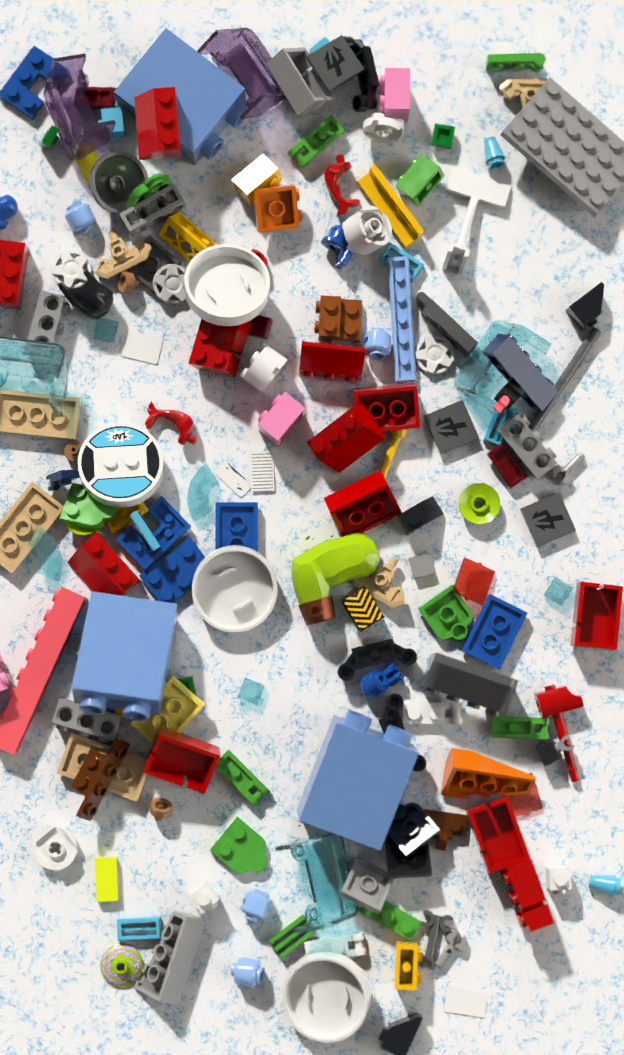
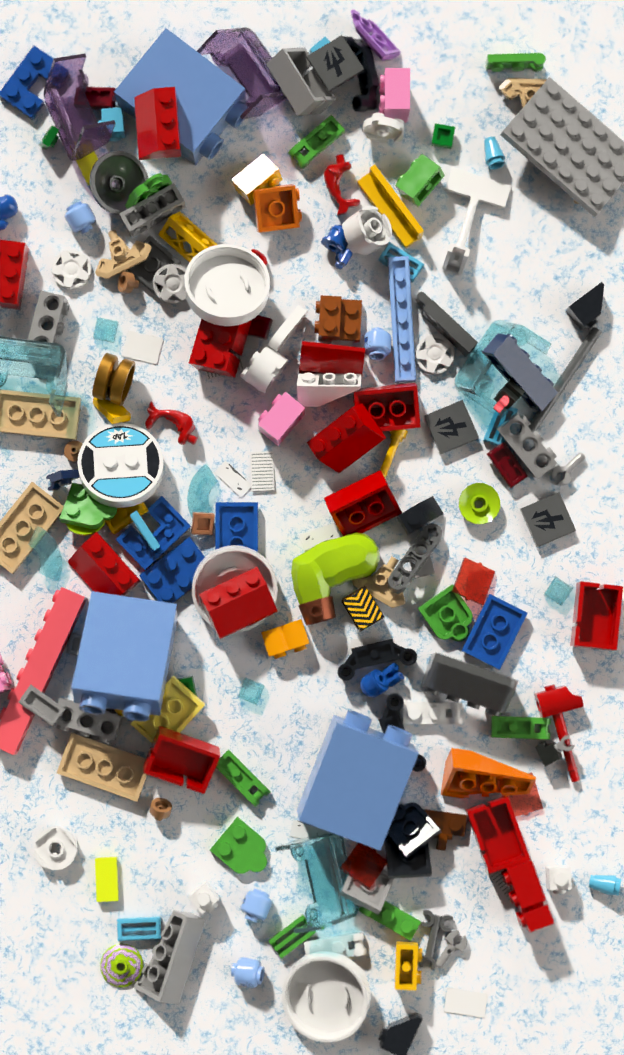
black hair [57,270,113,319] -> none
reddish brown bracket [71,738,130,821] -> none
none -> light grey tile [18,685,66,727]
none -> pearl gold wheel [92,353,136,406]
none -> yellow tile [93,398,131,424]
none -> nougat tile [191,512,215,535]
none -> red slope [199,567,278,639]
none -> light orange brick [261,619,309,659]
none -> white beam [268,305,308,352]
none -> white slope [297,373,362,407]
none -> clear red piece [340,843,387,890]
none -> medium lavender tile [351,9,401,61]
none -> dark grey beam [388,524,442,594]

